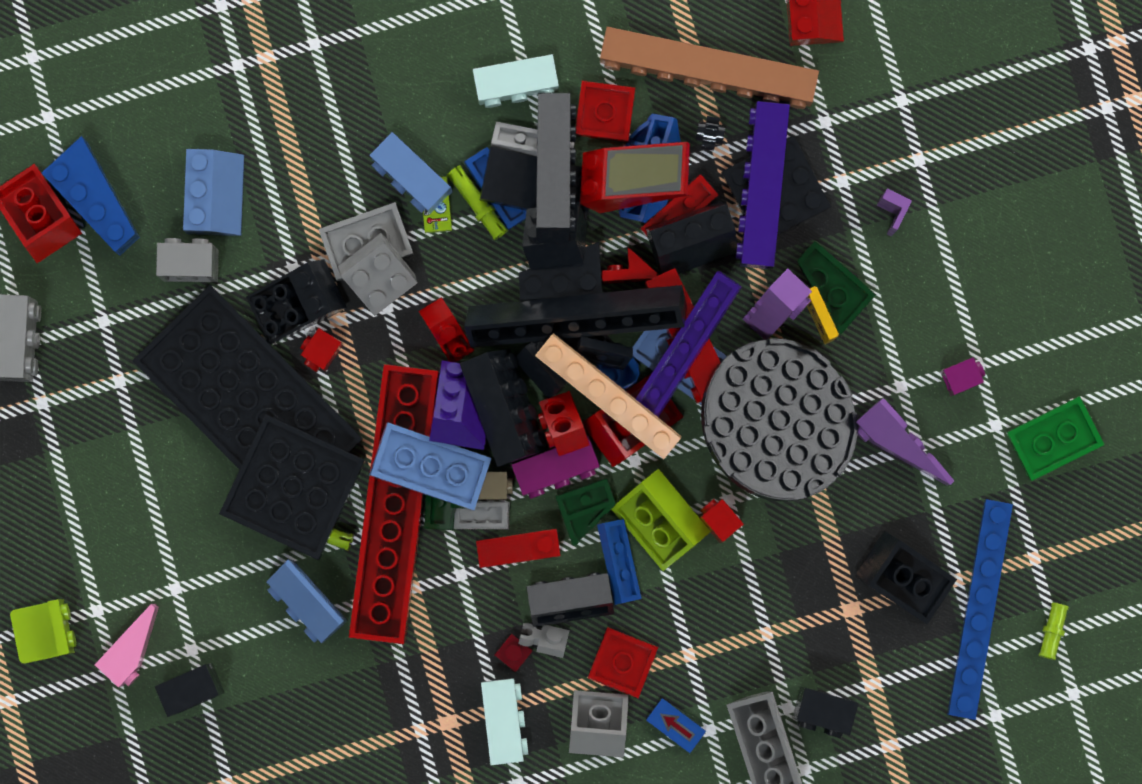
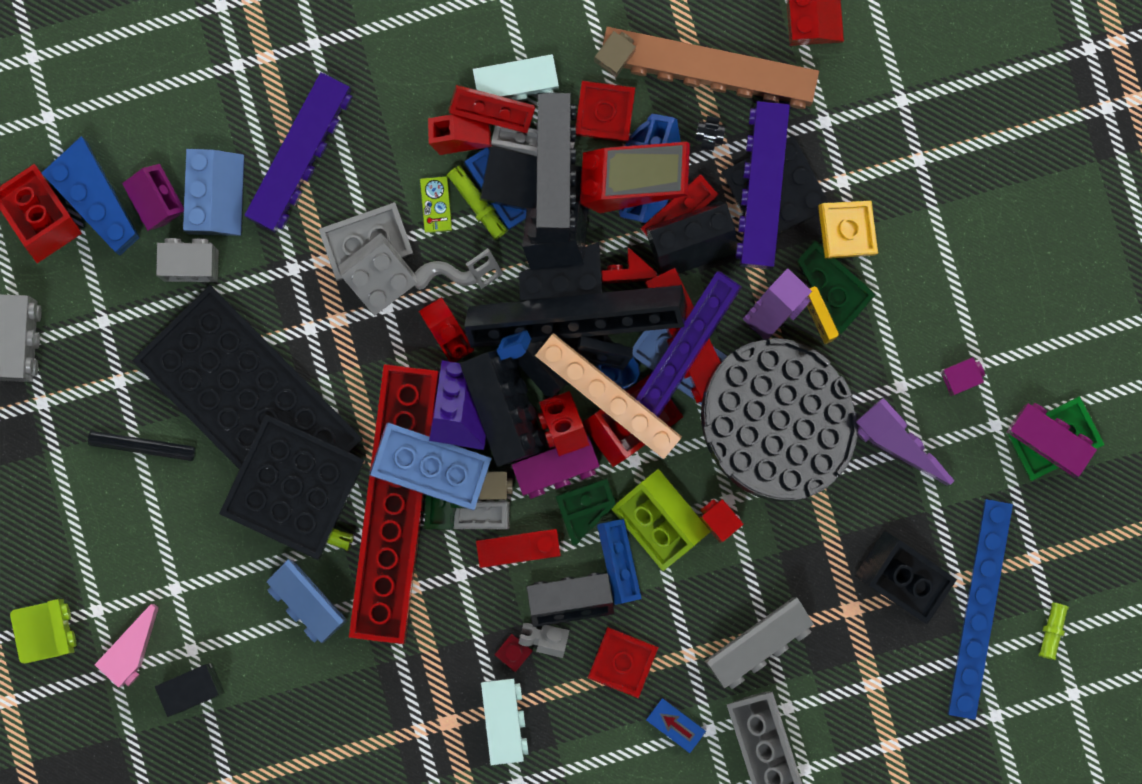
black slope [246,259,347,345] -> none
red brick [300,328,343,372] -> none
medium blue brick [370,132,453,214] -> none
light grey slope [569,690,628,758] -> none
black brick [792,686,859,738] -> none
medium lavender panel [877,188,912,236] -> none
none -> black axle [88,431,196,461]
none -> magenta brick [122,164,184,231]
none -> dark purple brick [244,72,353,234]
none -> light grey piece [414,248,503,290]
none -> red slope [428,114,491,155]
none -> red plate [448,85,535,133]
none -> blue plate [497,330,531,360]
none -> dark tan brick [594,31,636,77]
none -> light grey slope [704,597,814,689]
none -> yellow tile [818,201,878,259]
none -> magenta brick [1006,403,1097,478]

